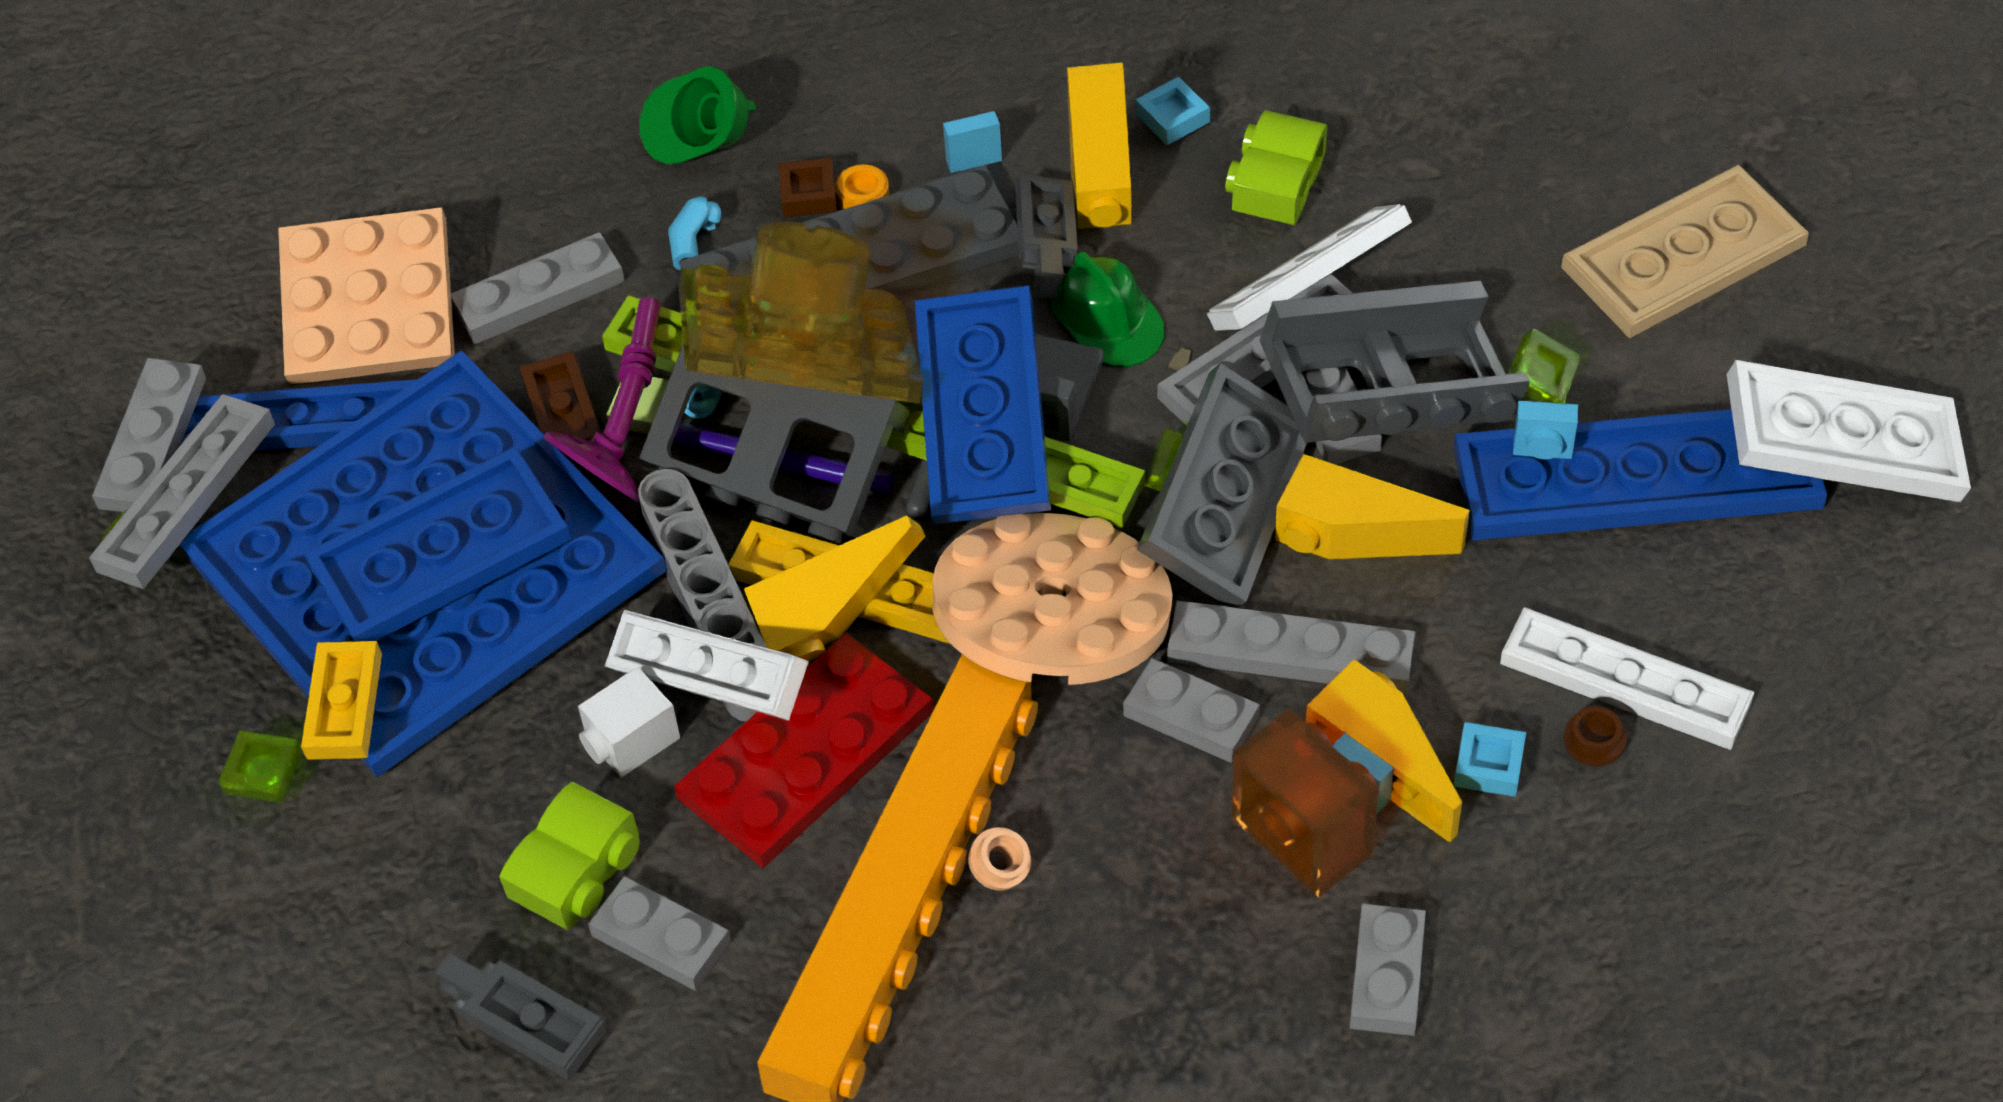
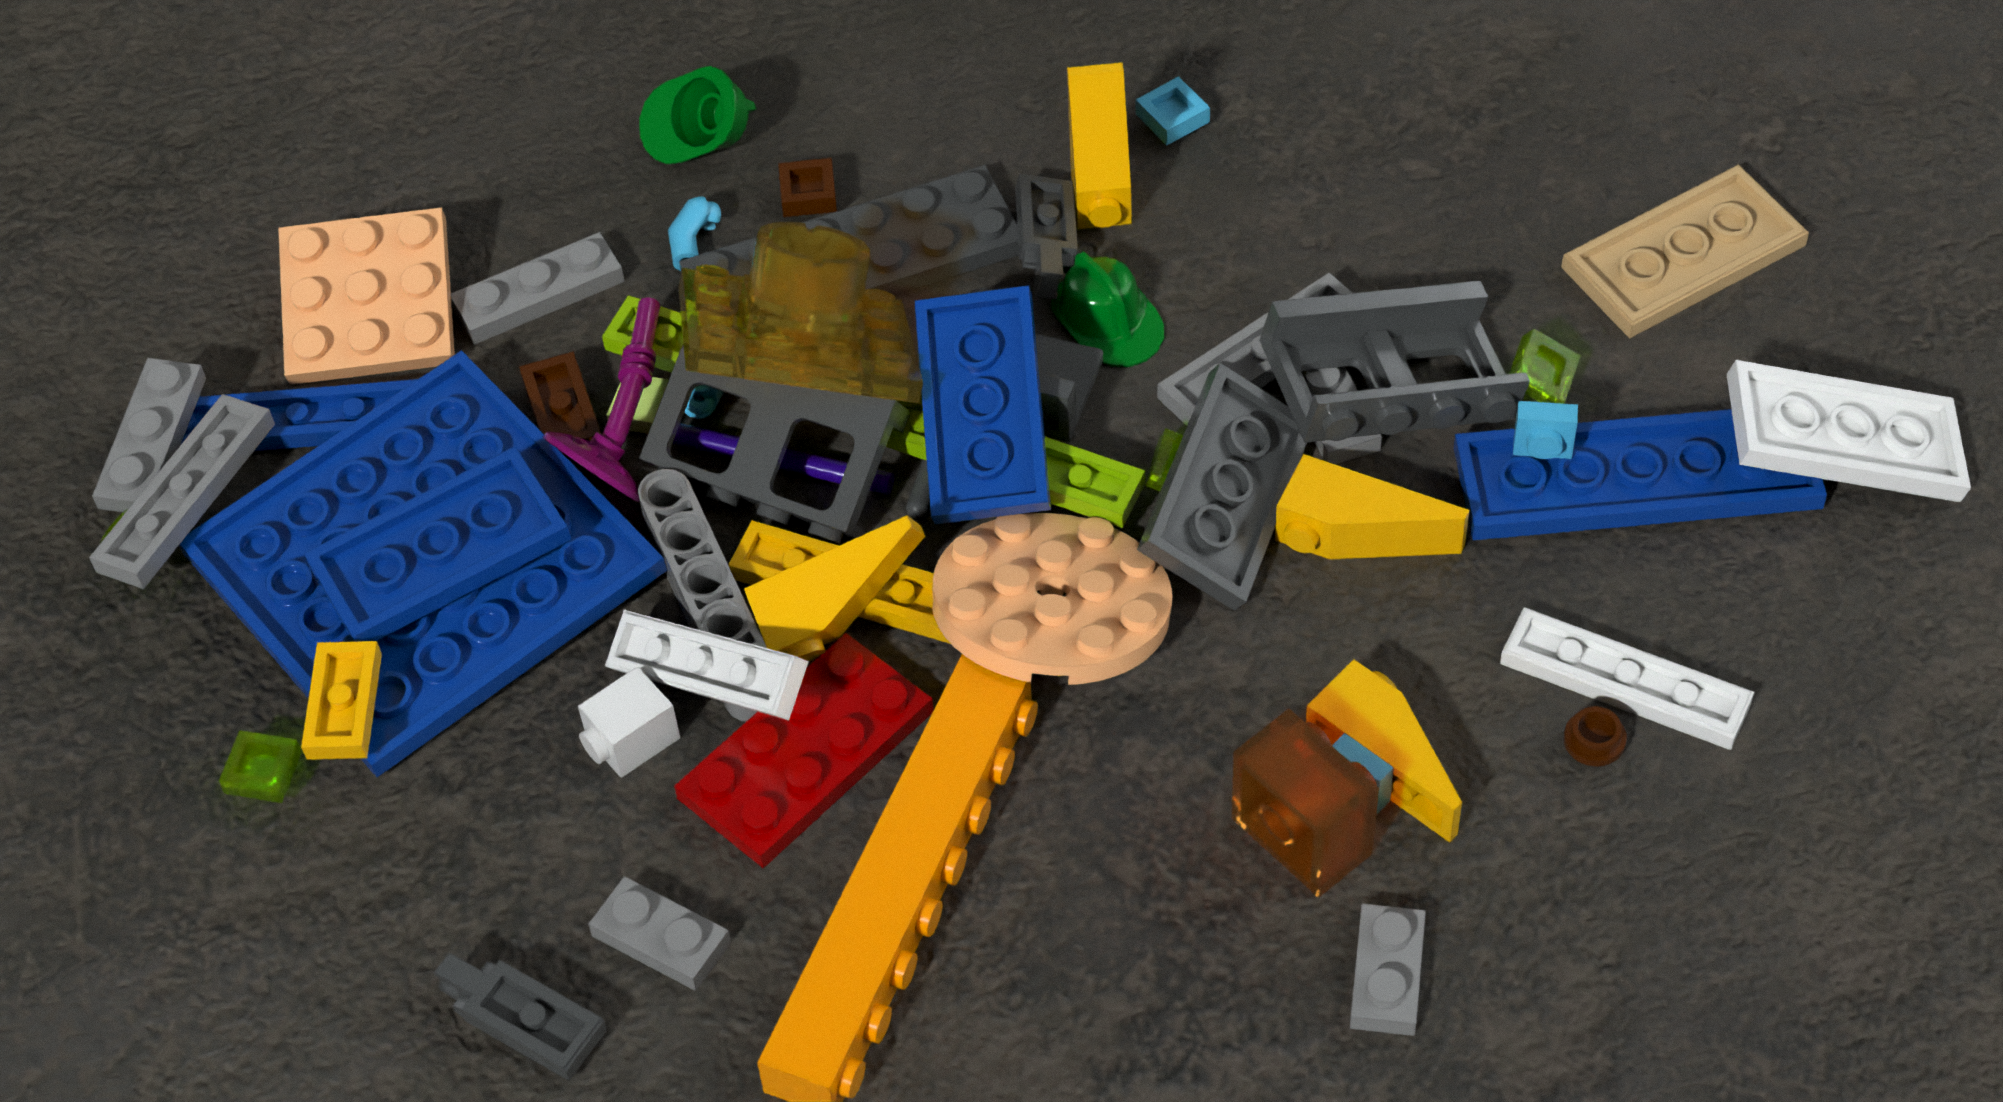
lime brick [499,781,640,931] -> none
light orange tile [835,164,890,210] -> none
medium azure tile [943,111,1002,173] -> none
light nougat plate [968,827,1031,891] -> none
light grey plate [1123,658,1260,763] -> none
light grey plate [1167,600,1415,694] -> none
dark tan piece [1168,347,1191,371] -> none
white tile [1207,204,1412,331] -> none
lime brick [1225,110,1327,225] -> none
medium azure plate [1454,722,1526,797] -> none

